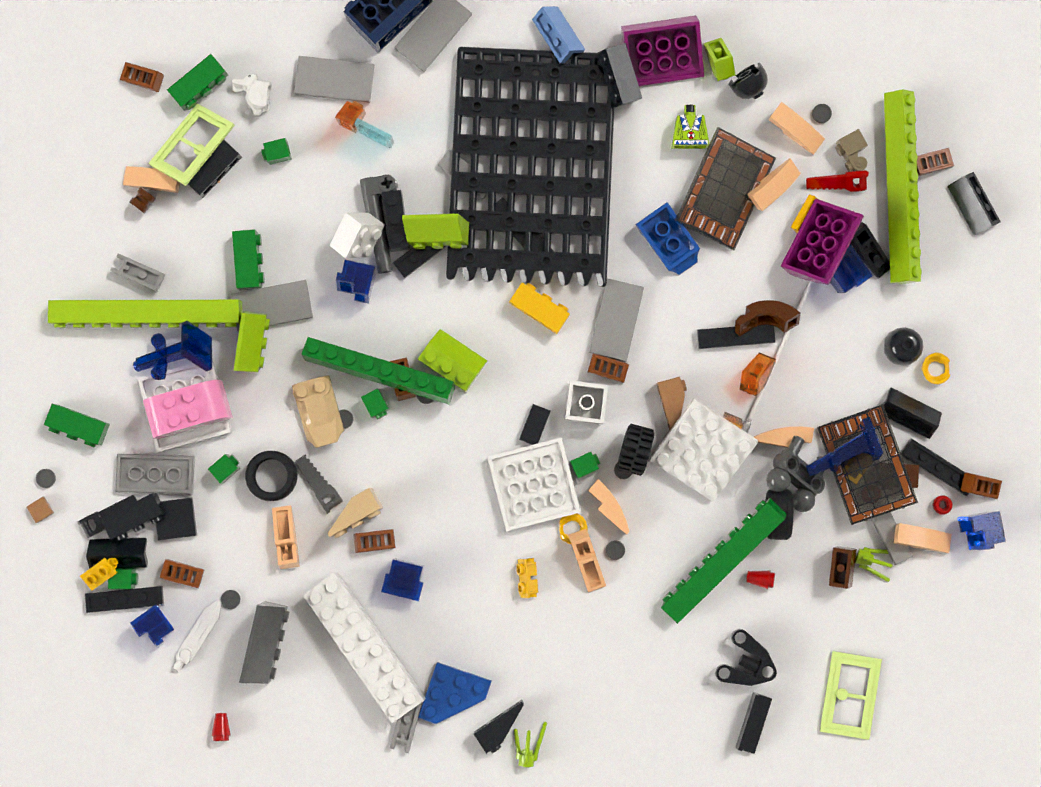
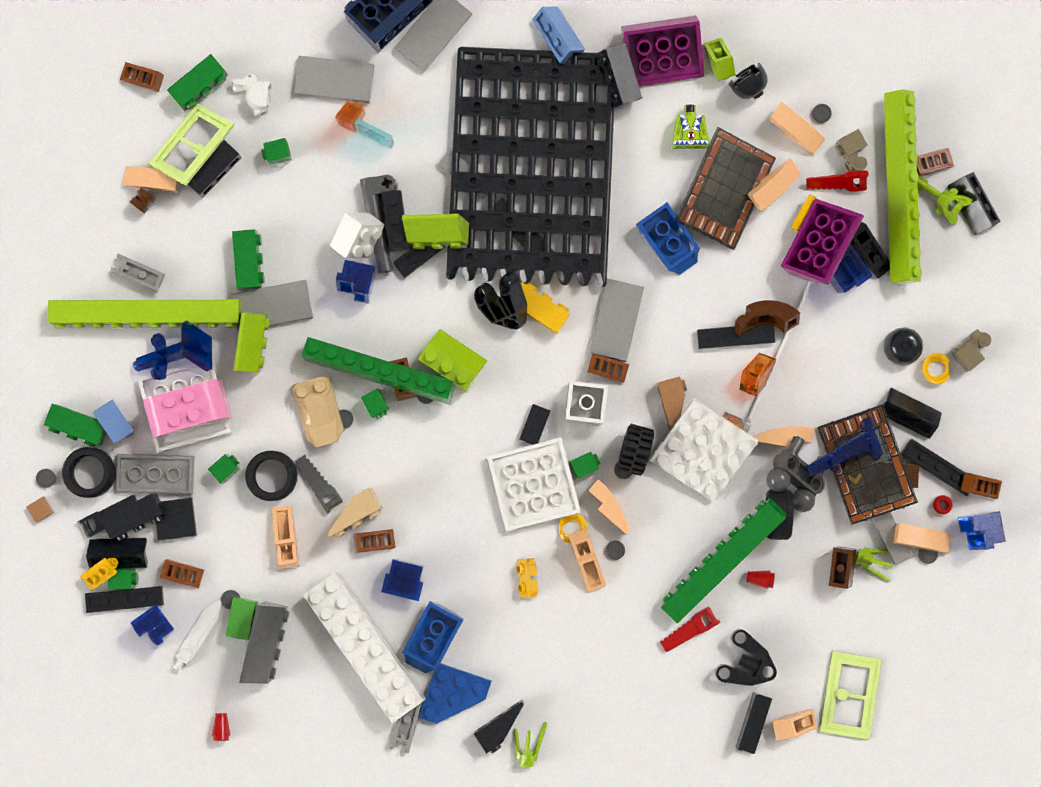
none -> black tyre [62,447,116,498]
none -> medium blue panel [93,399,134,444]
none -> bright green brick [225,597,258,640]
none -> blue slope [402,601,464,673]
none -> black connector [474,271,527,330]
none -> red piece [660,606,721,652]
none -> light nougat slope [772,709,817,740]
none -> lime piece [917,177,973,225]
none -> dark grey piece [918,549,938,564]
none -> dark tan brick [951,329,991,372]

